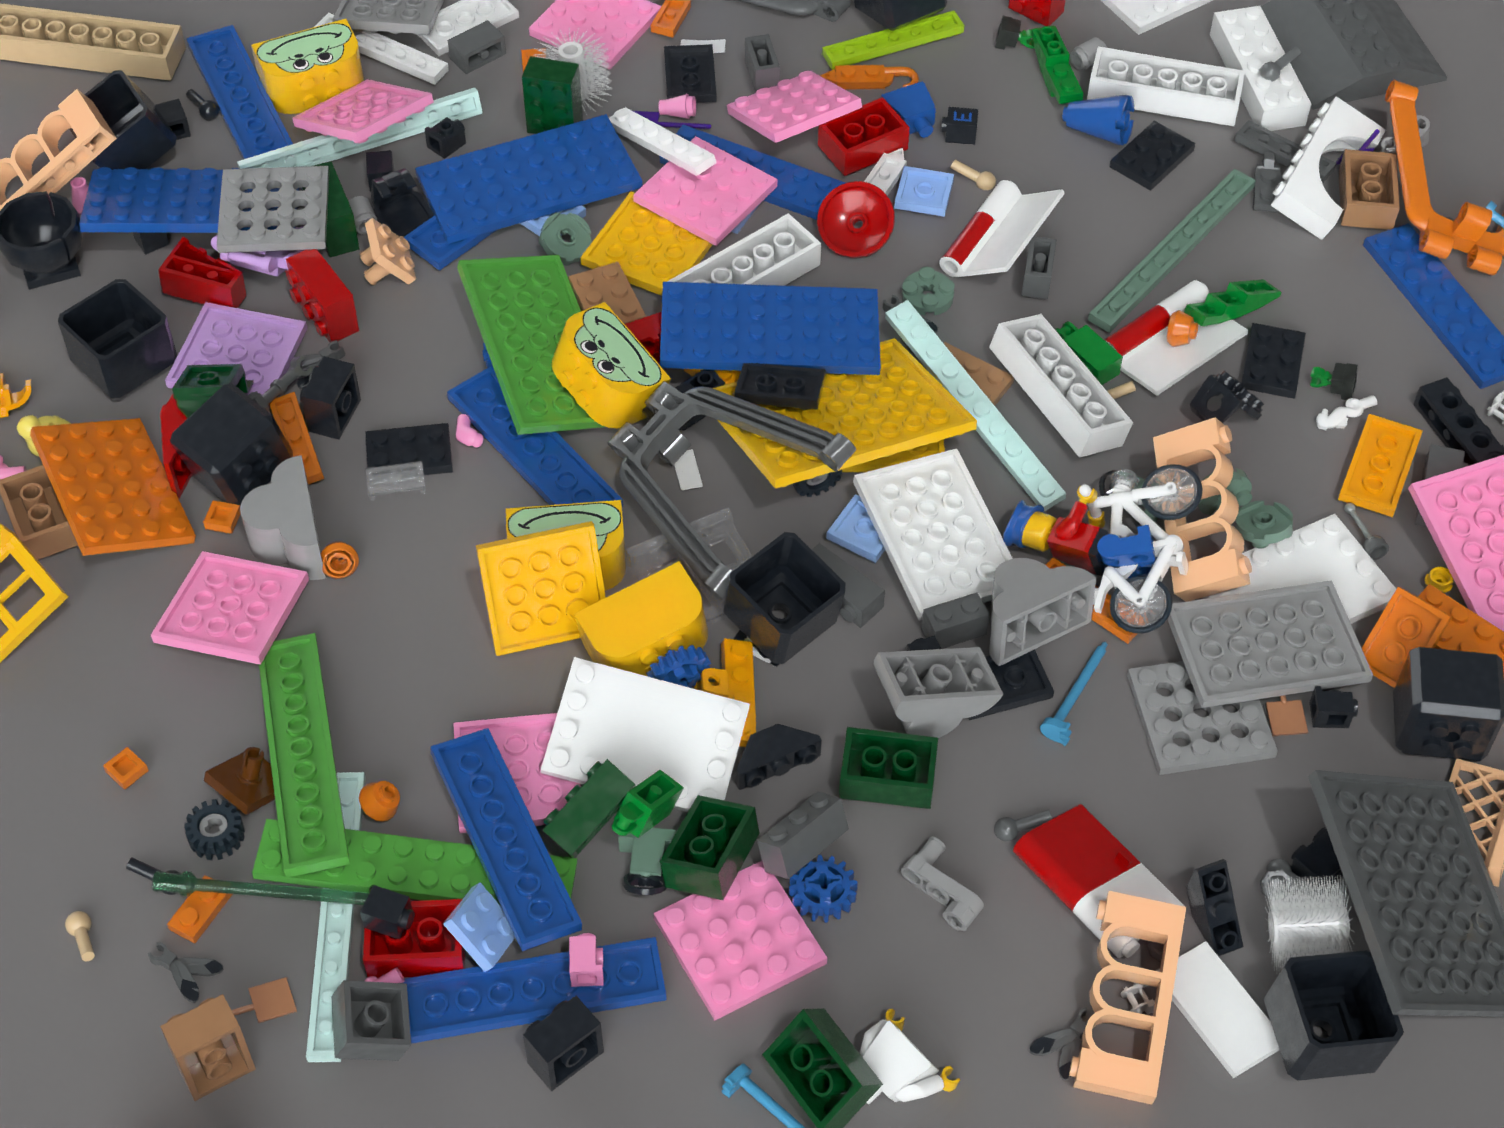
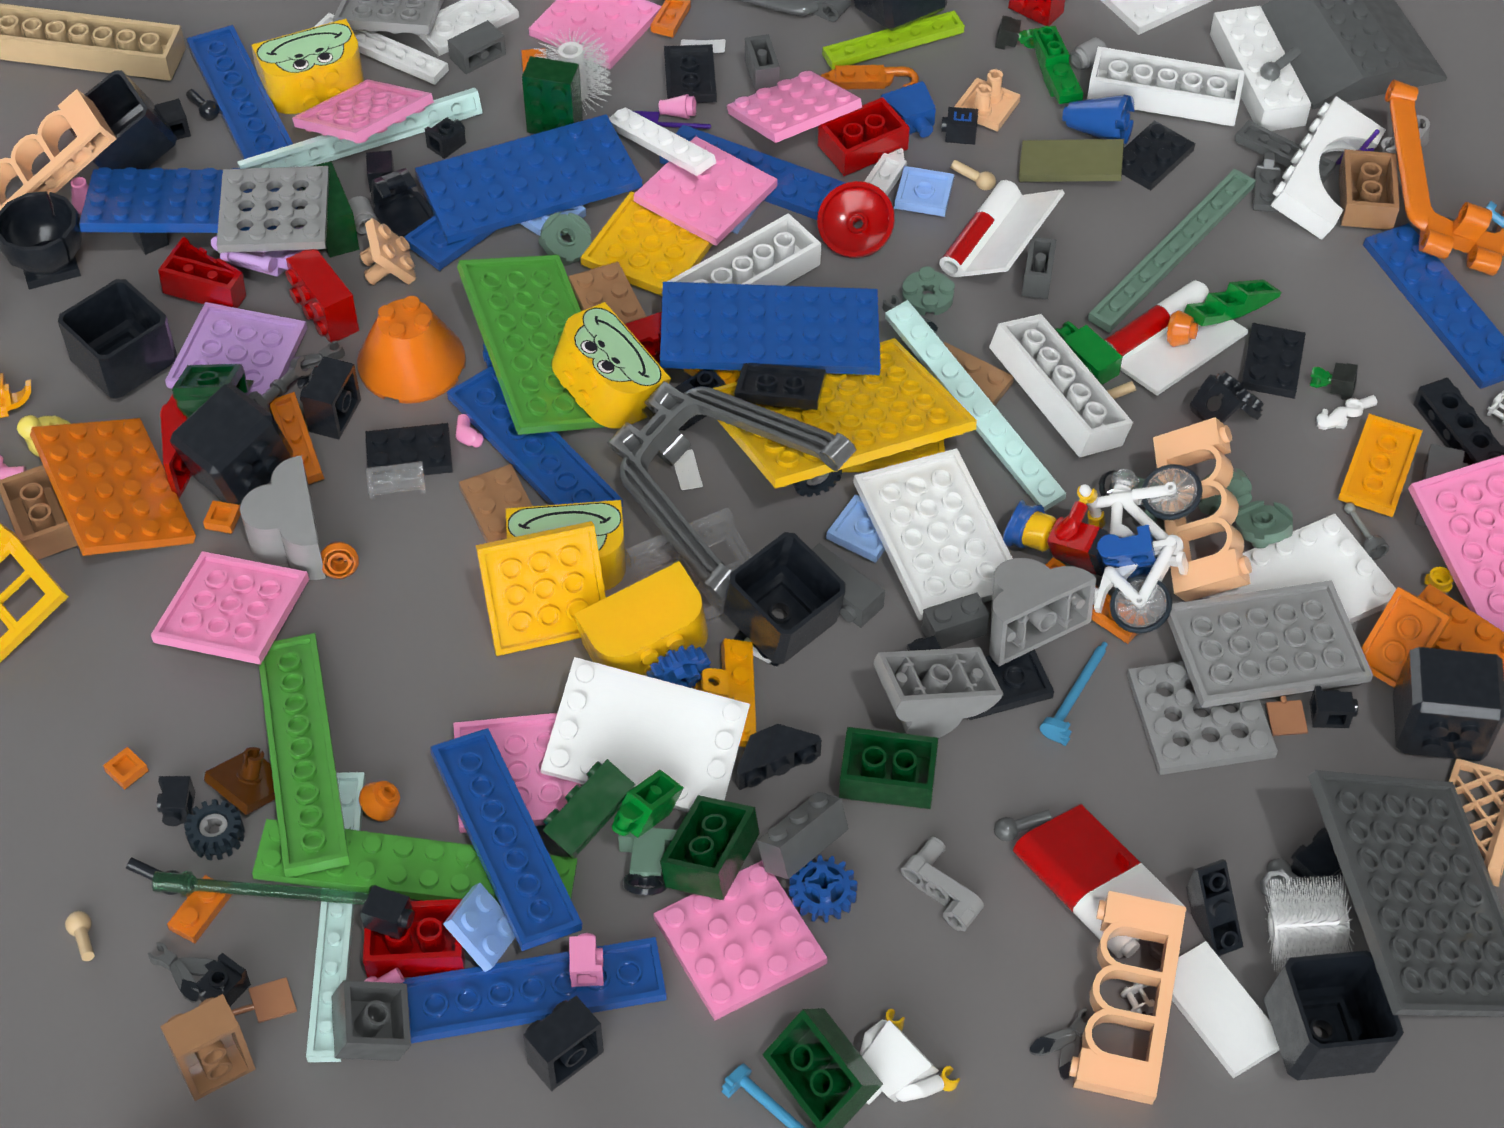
none -> black brick [157,776,196,826]
none -> black brick [196,953,251,1007]
none -> orange cone [357,296,466,404]
none -> medium nougat plate [459,464,533,543]
none -> light nougat plate [954,69,1021,132]
none -> olive tile [1019,139,1124,182]

